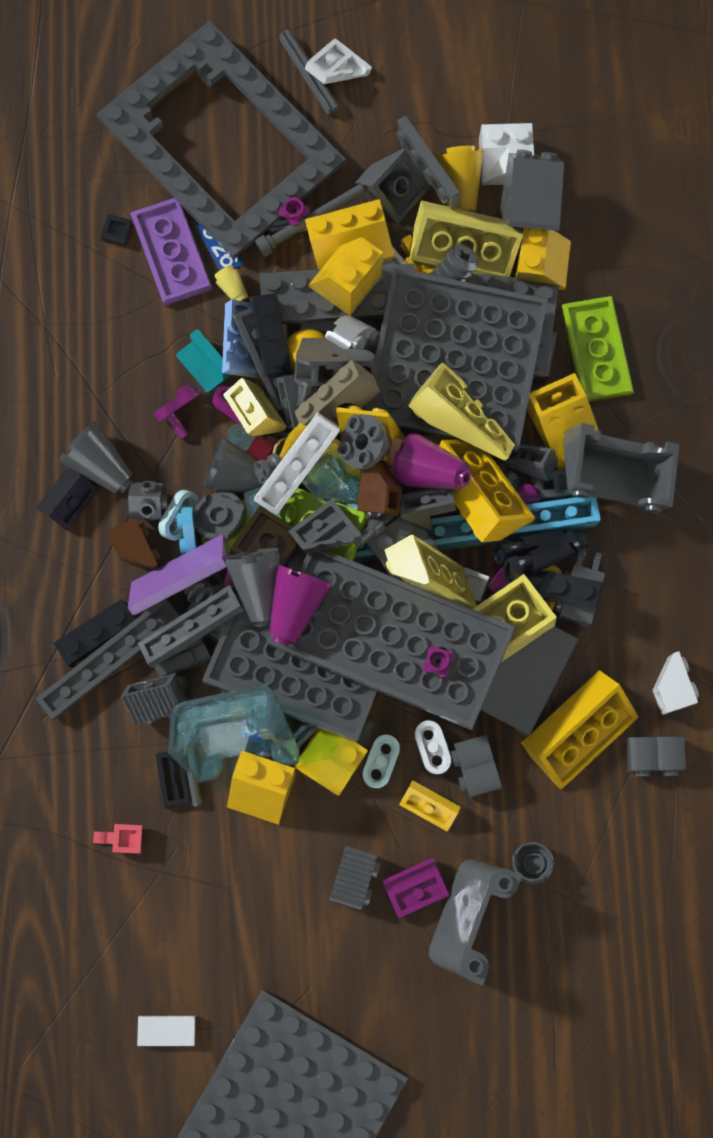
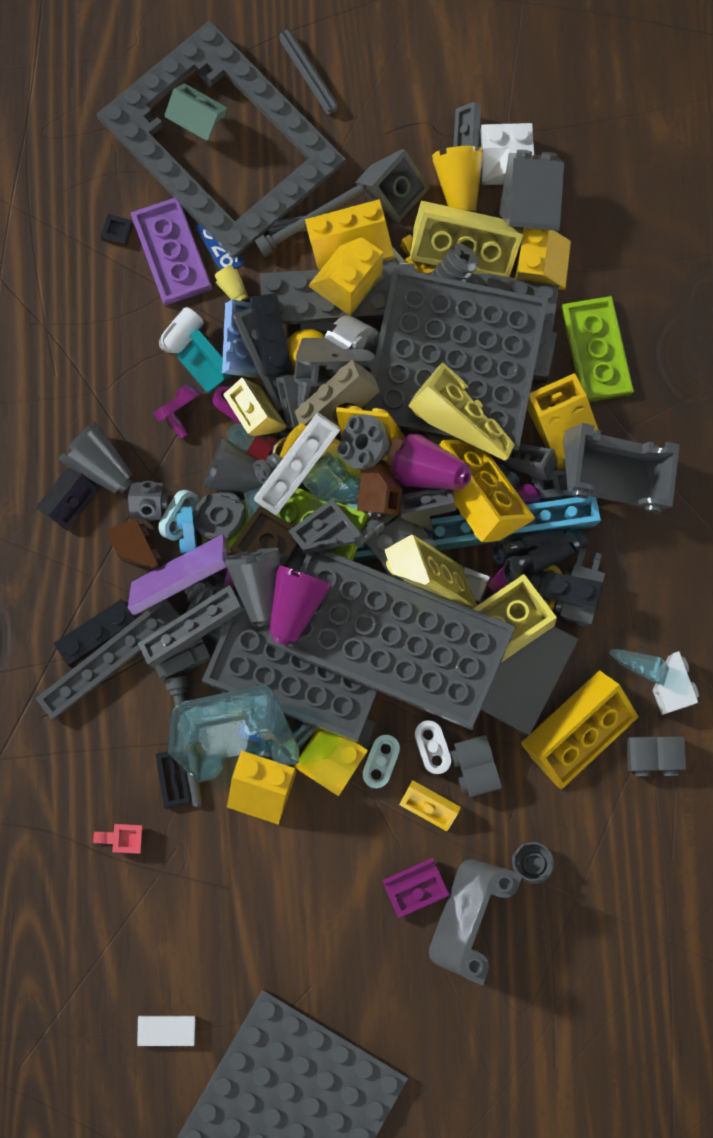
dark grey brick [121,673,188,725] -> none
magenta plate [279,197,310,226] -> none
white wing [305,38,372,84] -> none
dark grey brick [329,846,381,910] -> none
dark grey wing [396,115,461,210] -> none
magenta plate [422,646,454,678] -> none
none -> white arm [159,307,204,353]
none -> sand green panel [165,83,228,140]
none -> dark grey plate [453,102,481,151]
none -> clear light blue slope [609,649,669,686]

